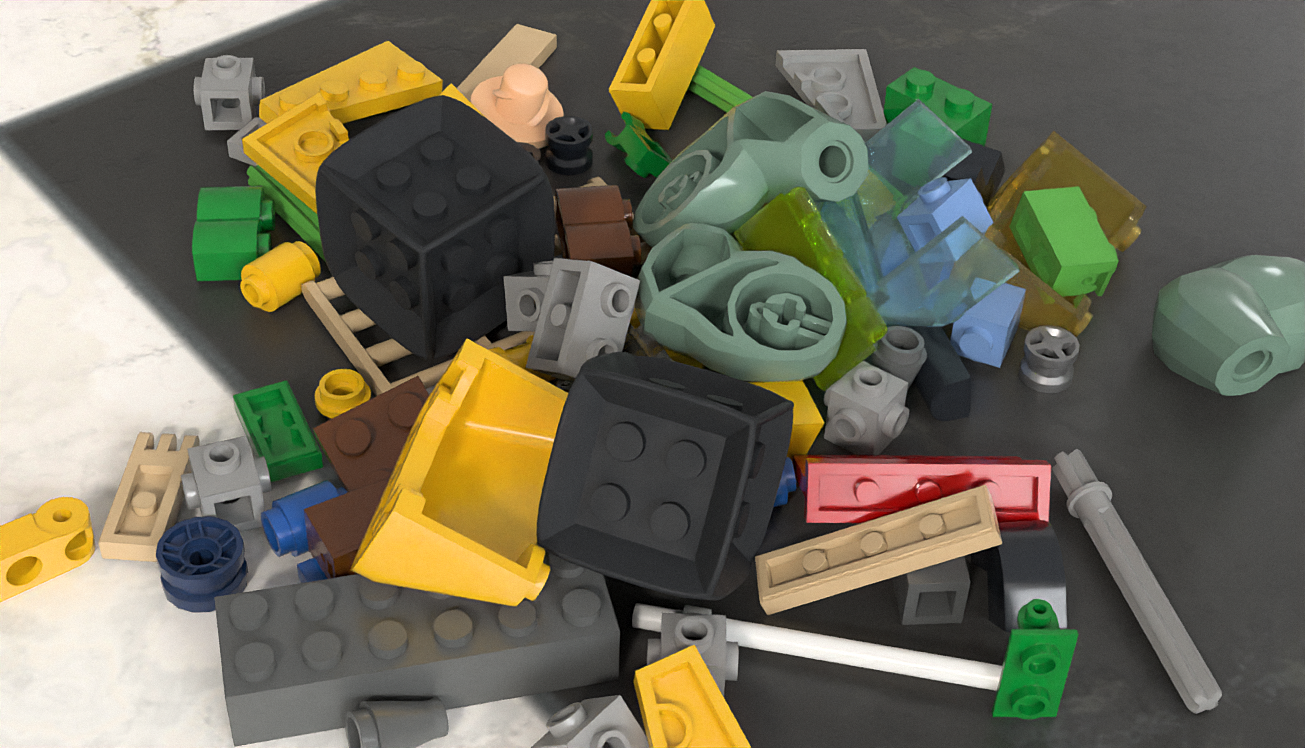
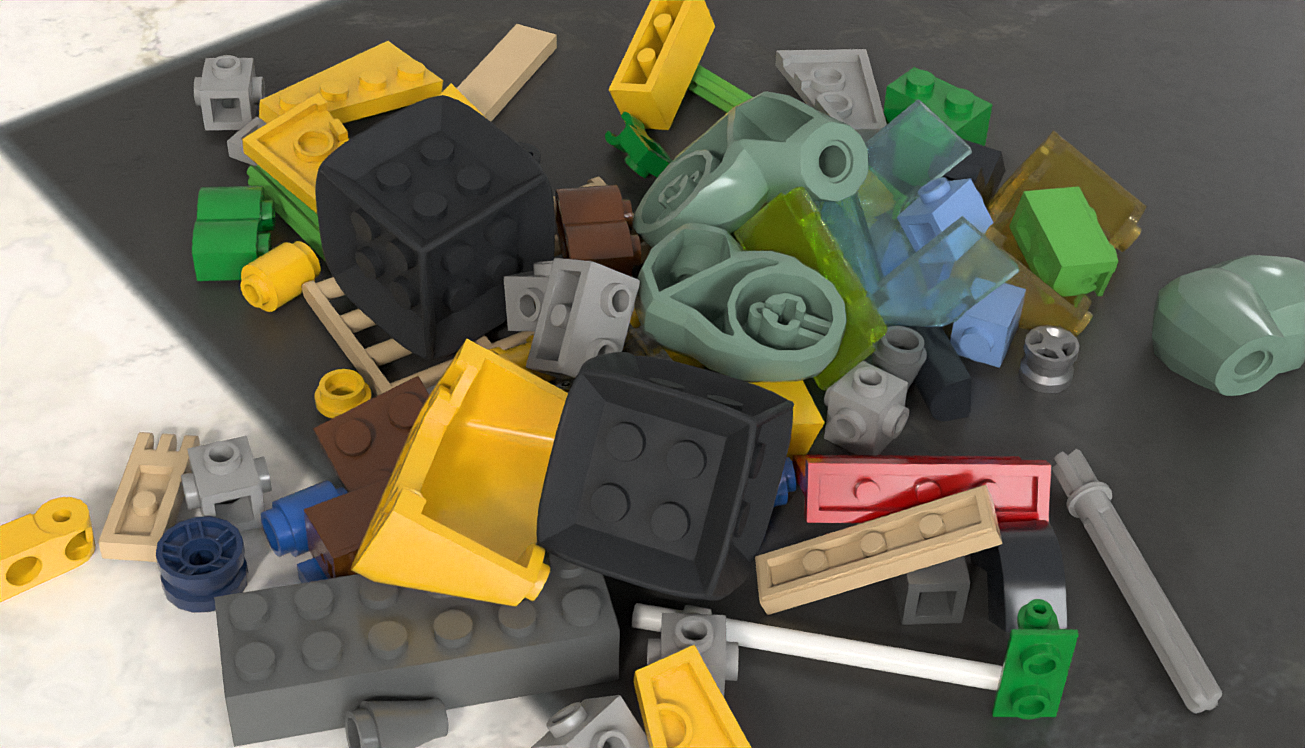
green plate [233,380,323,482] -> none
light nougat plate [470,63,564,149] -> none
black wheel [545,116,593,175] -> none

